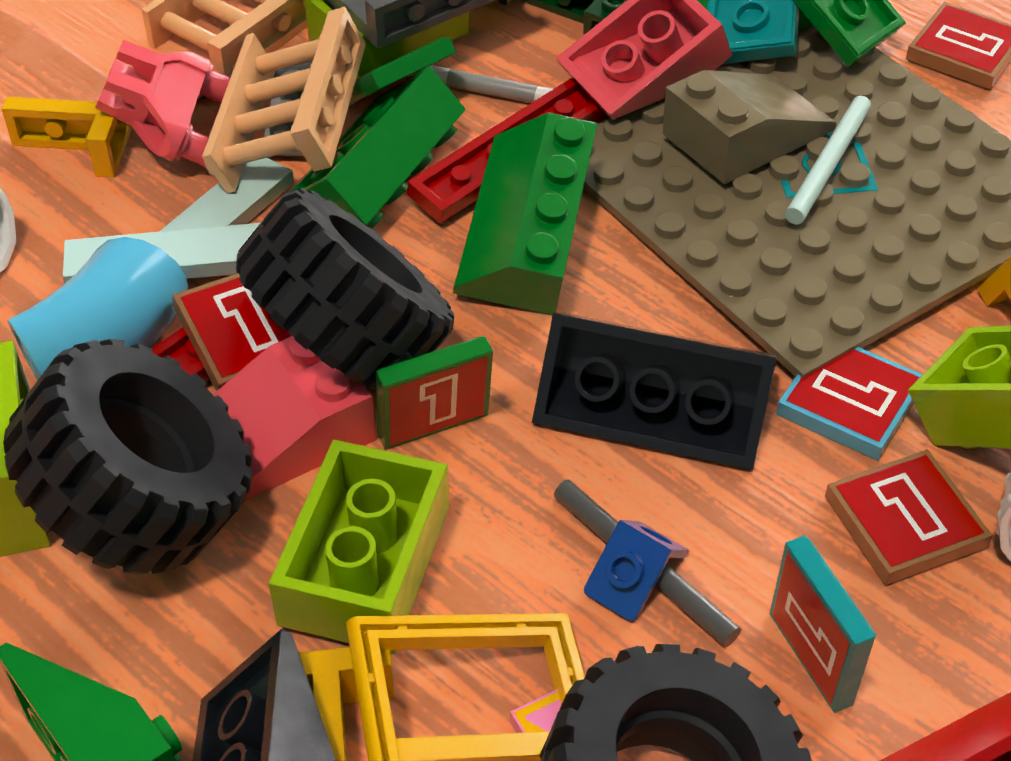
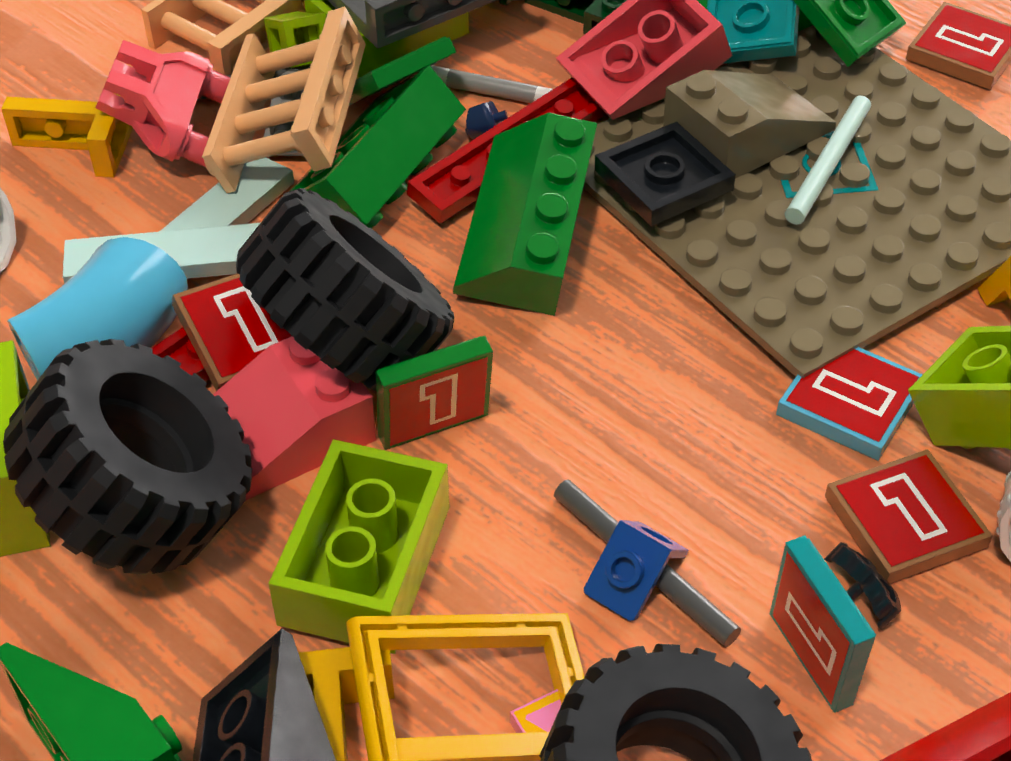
black slope [532,313,778,470] -> none
none -> lime brick [264,11,326,68]
none -> dark blue piece [465,101,508,140]
none -> black plate [595,121,736,226]
none -> black piece [824,542,901,630]

